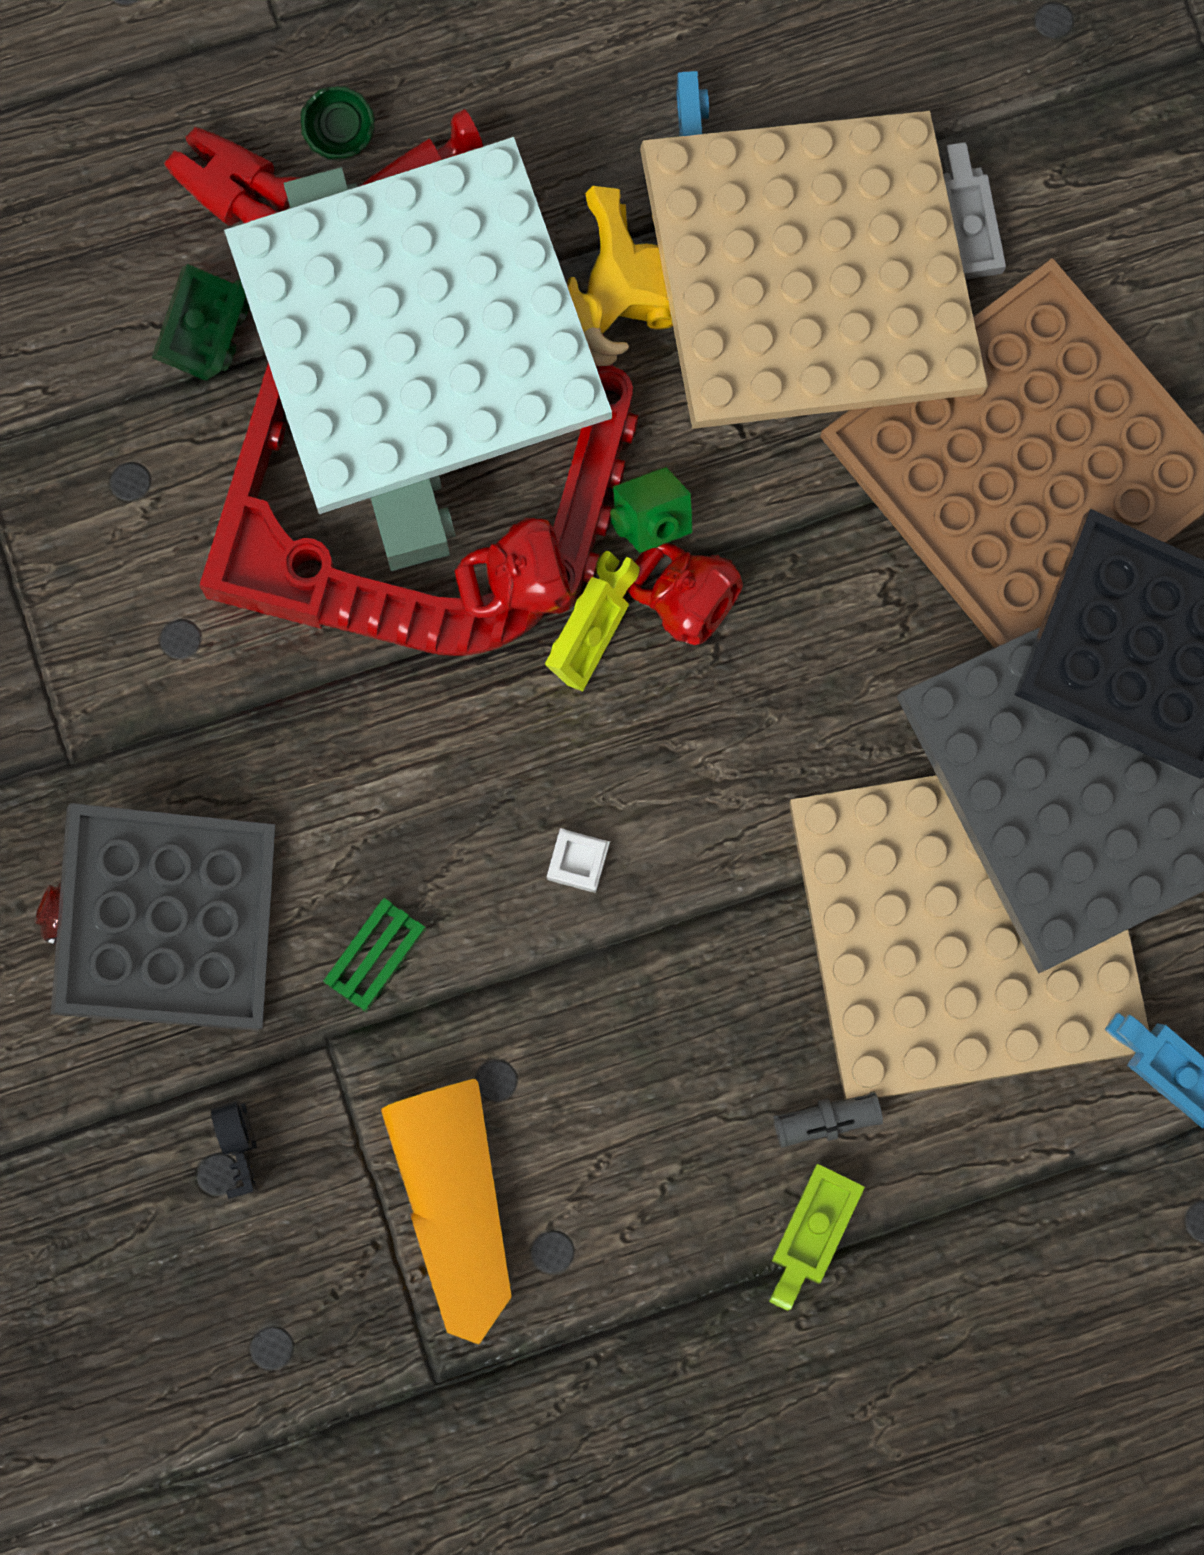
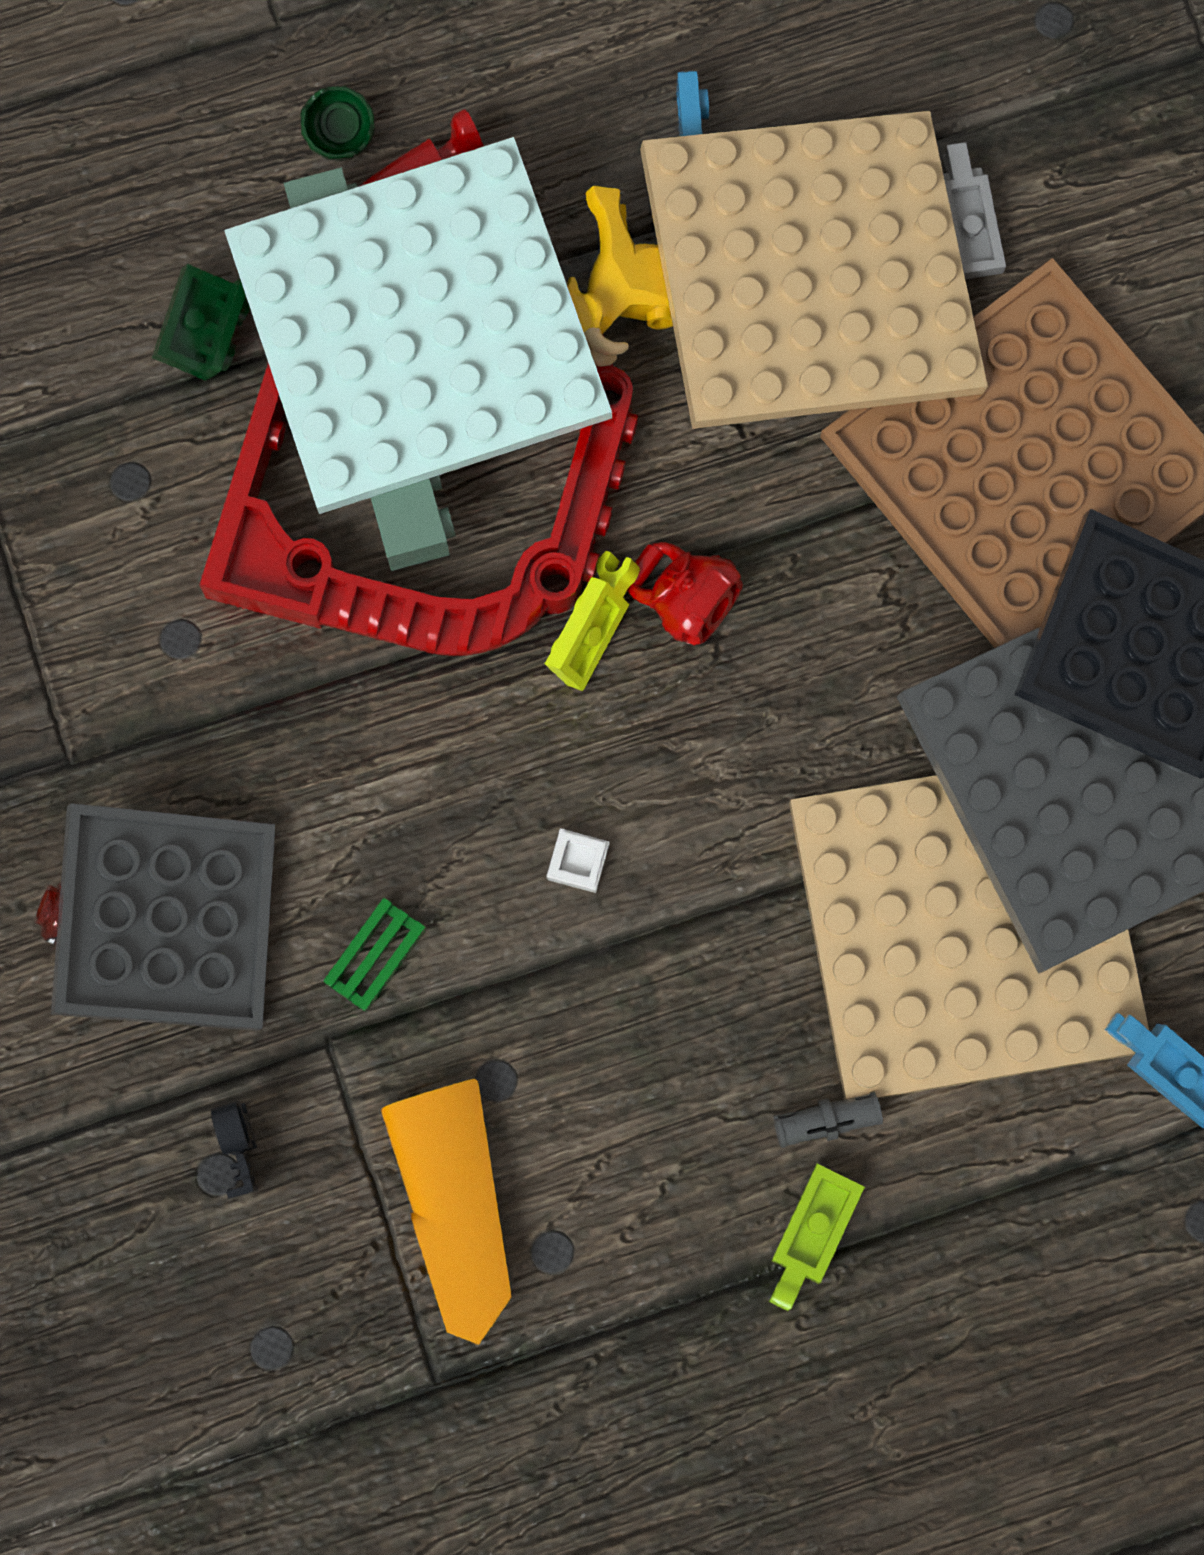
red piece [164,127,302,226] -> none
red piece [454,518,571,618] -> none
green brick [610,467,693,553] -> none

